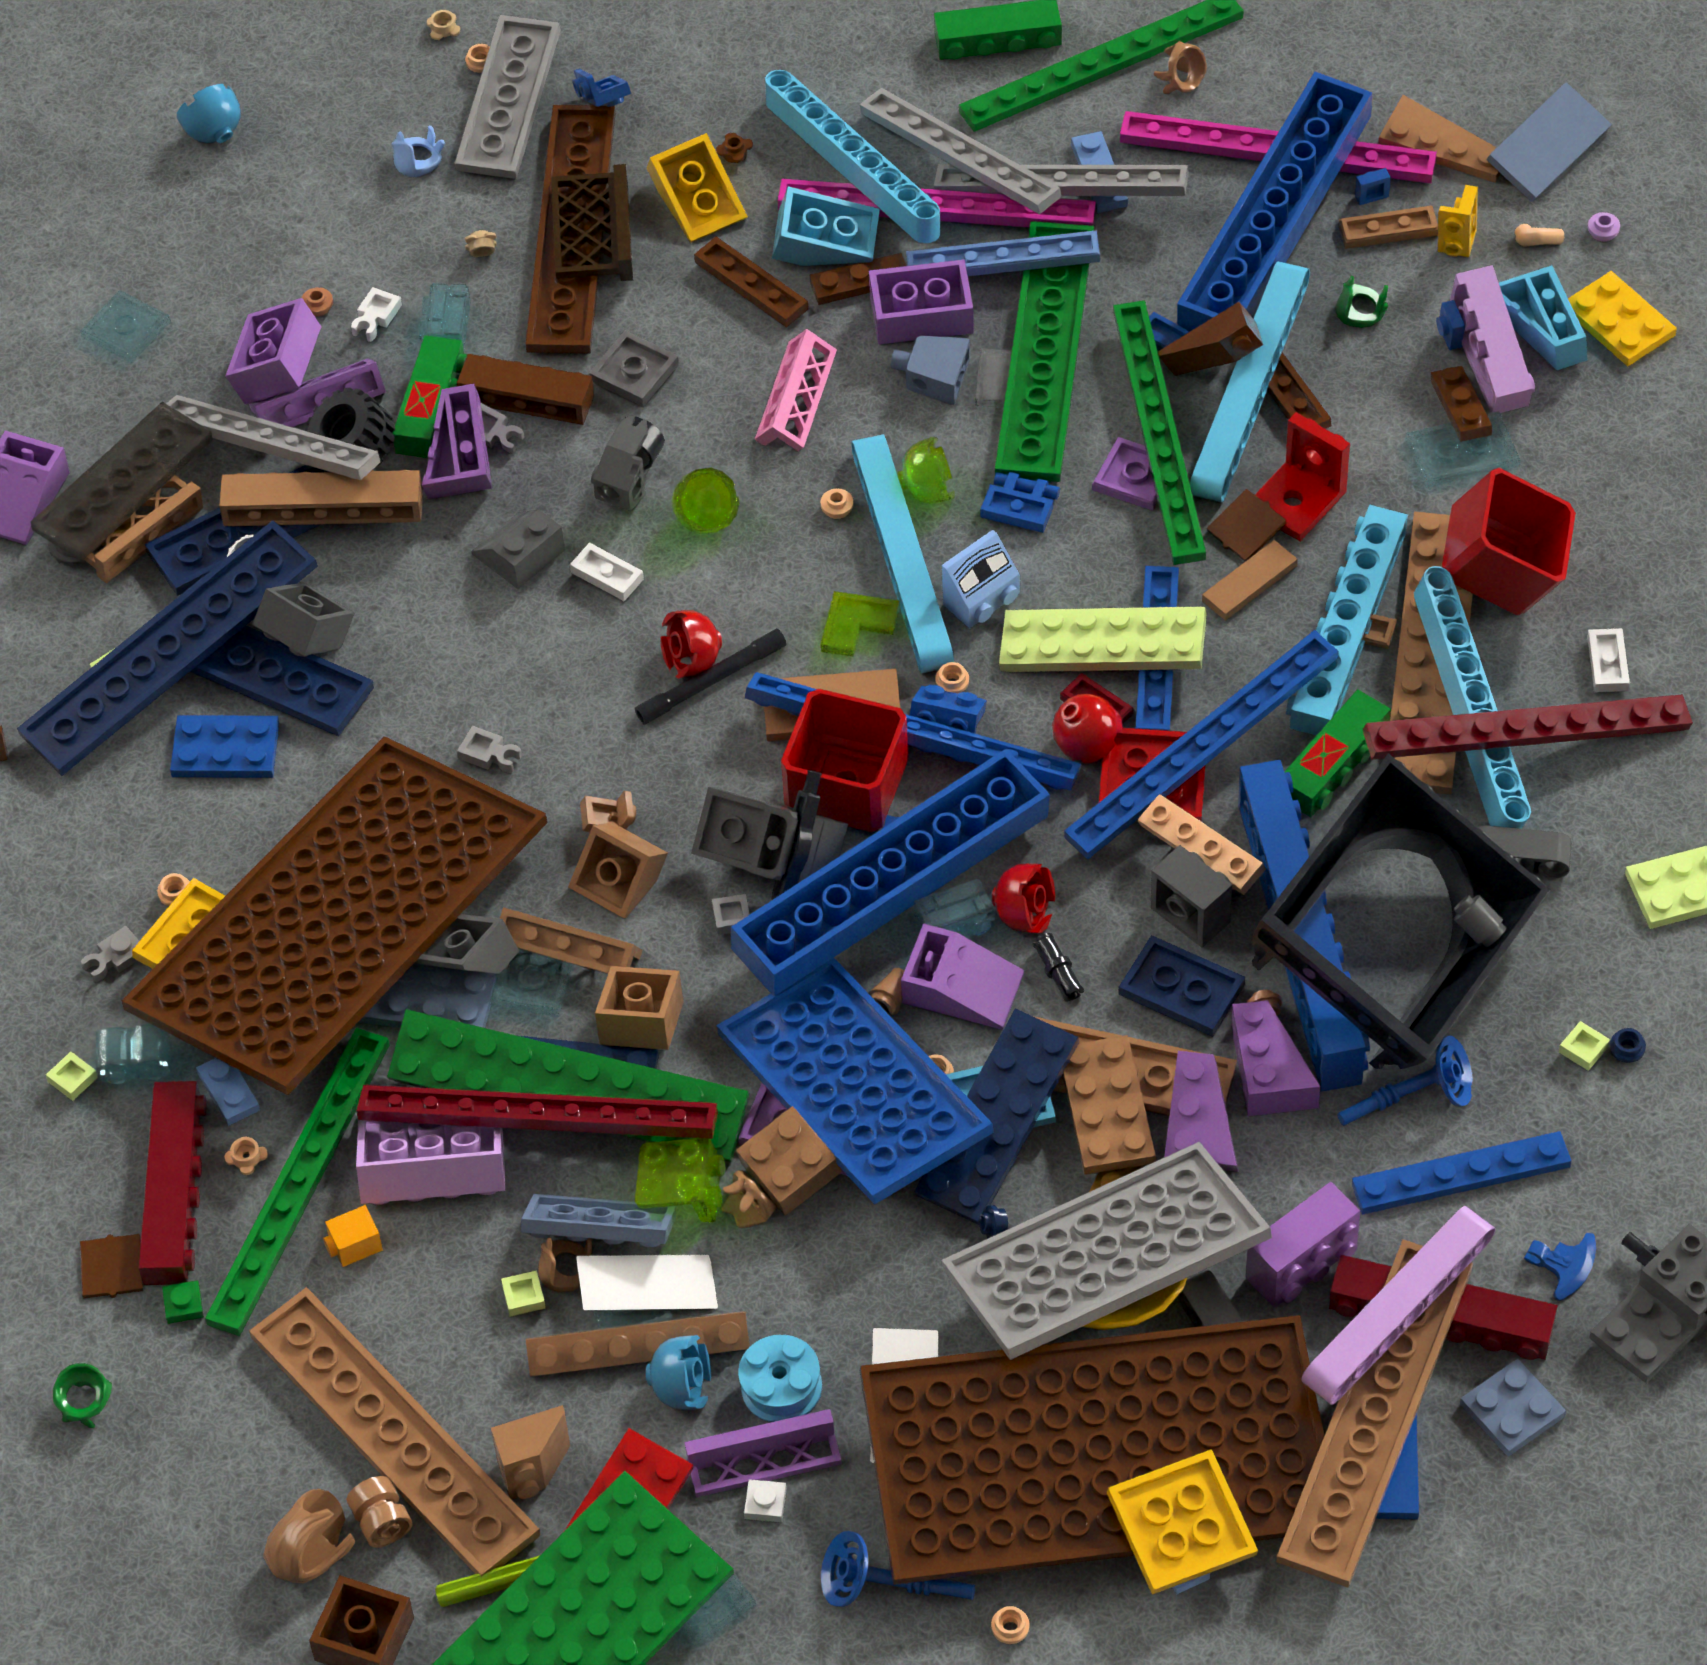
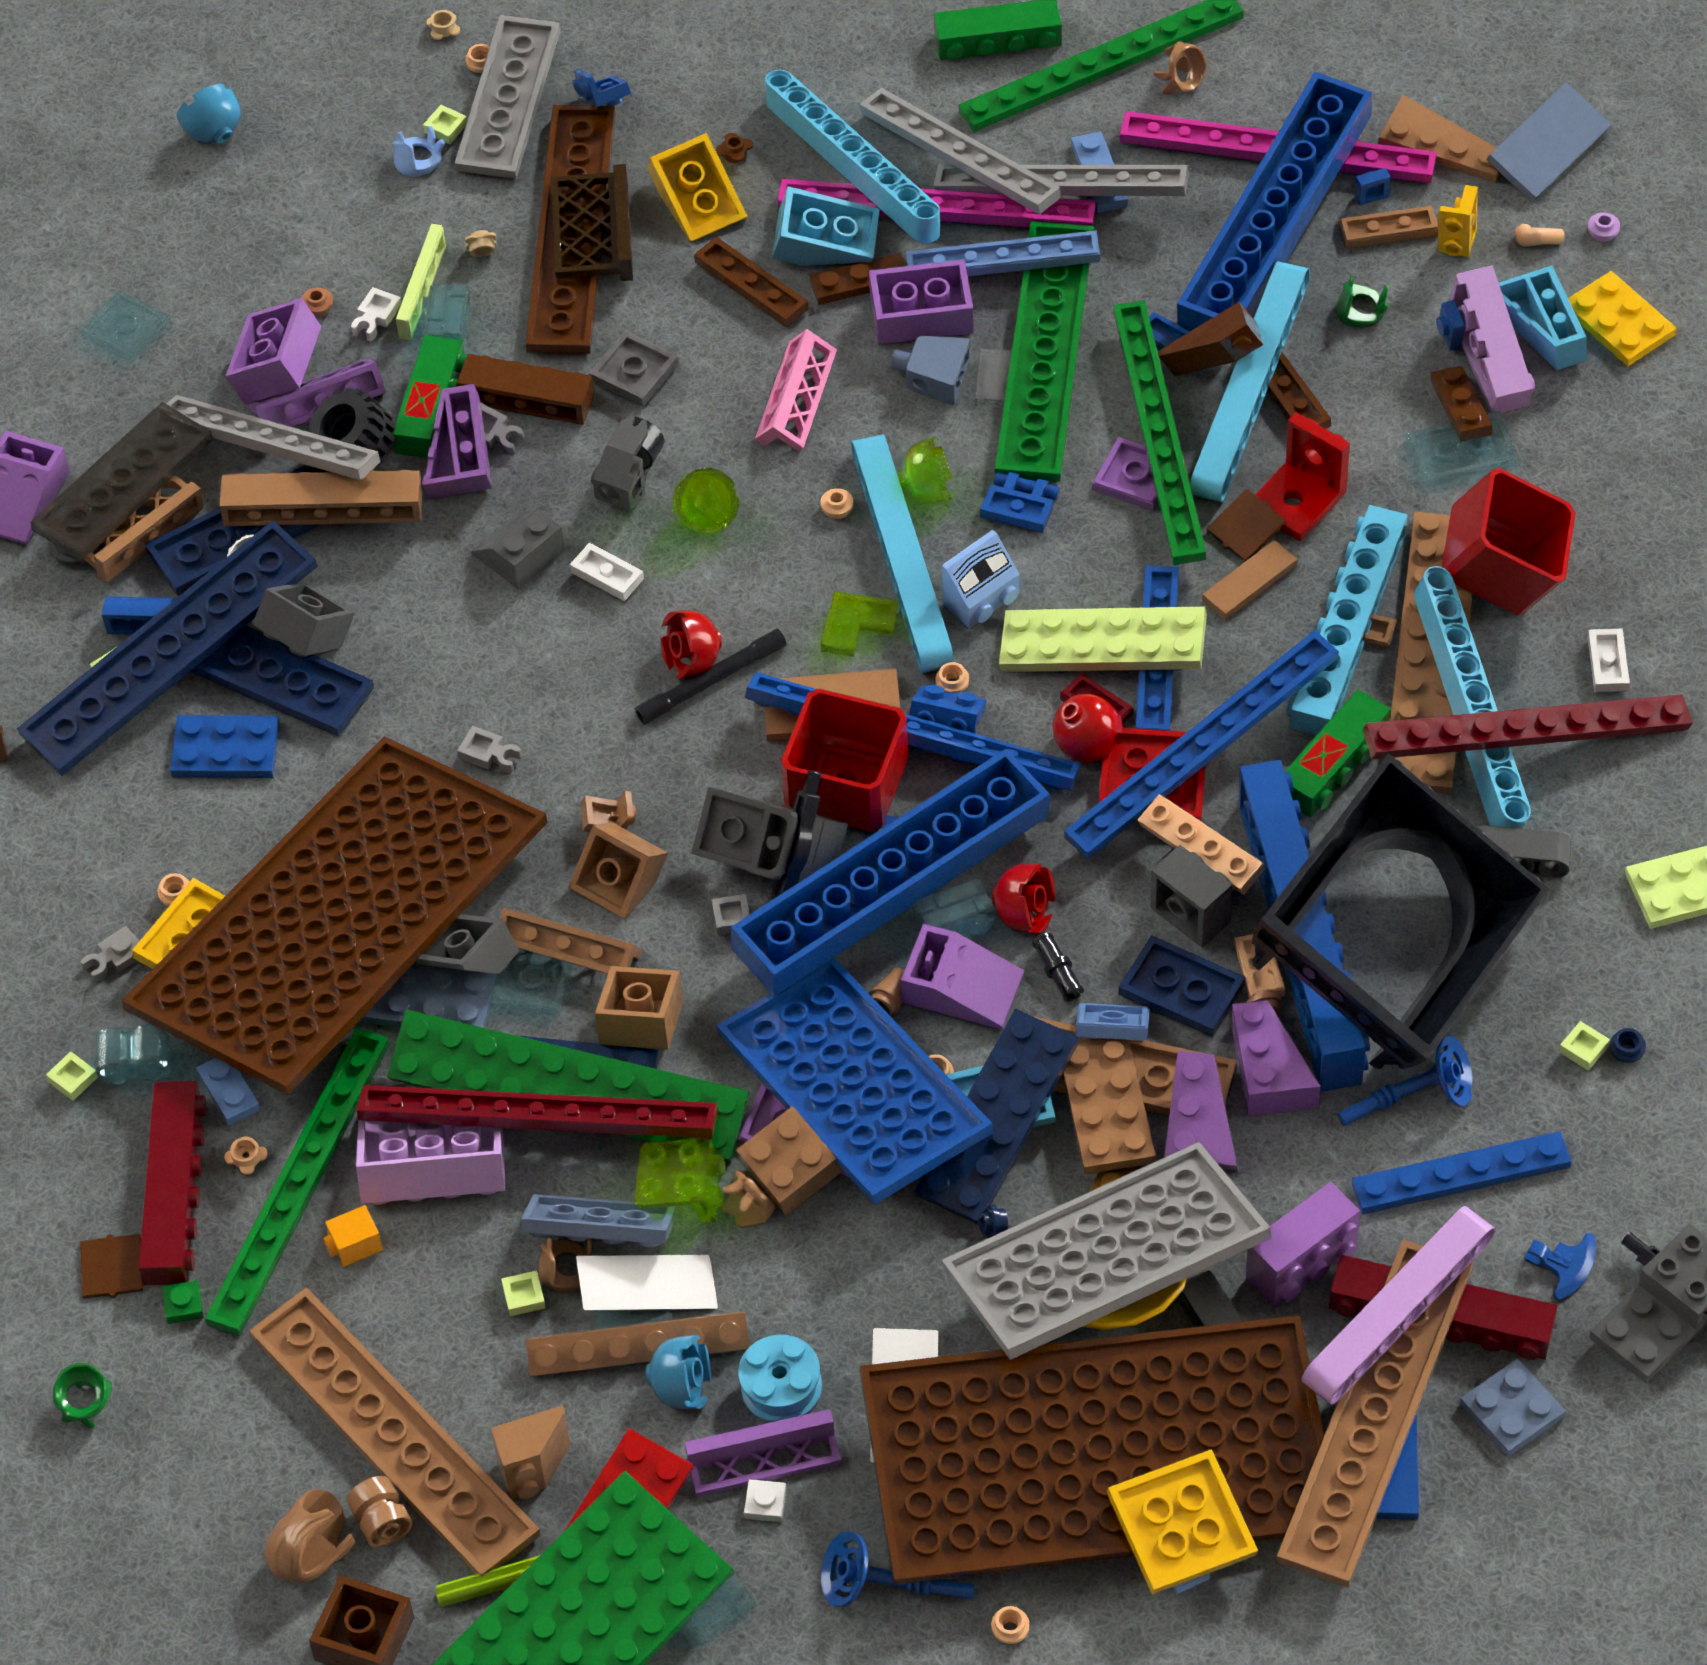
dark grey brick [1454,895,1506,948] -> none
none -> blue brick [102,596,175,634]
none -> yellowish green tile [396,224,446,340]
none -> yellowish green plate [423,105,467,145]
none -> medium blue tile [1076,1003,1150,1041]
none -> light nougat plate [1234,934,1285,999]

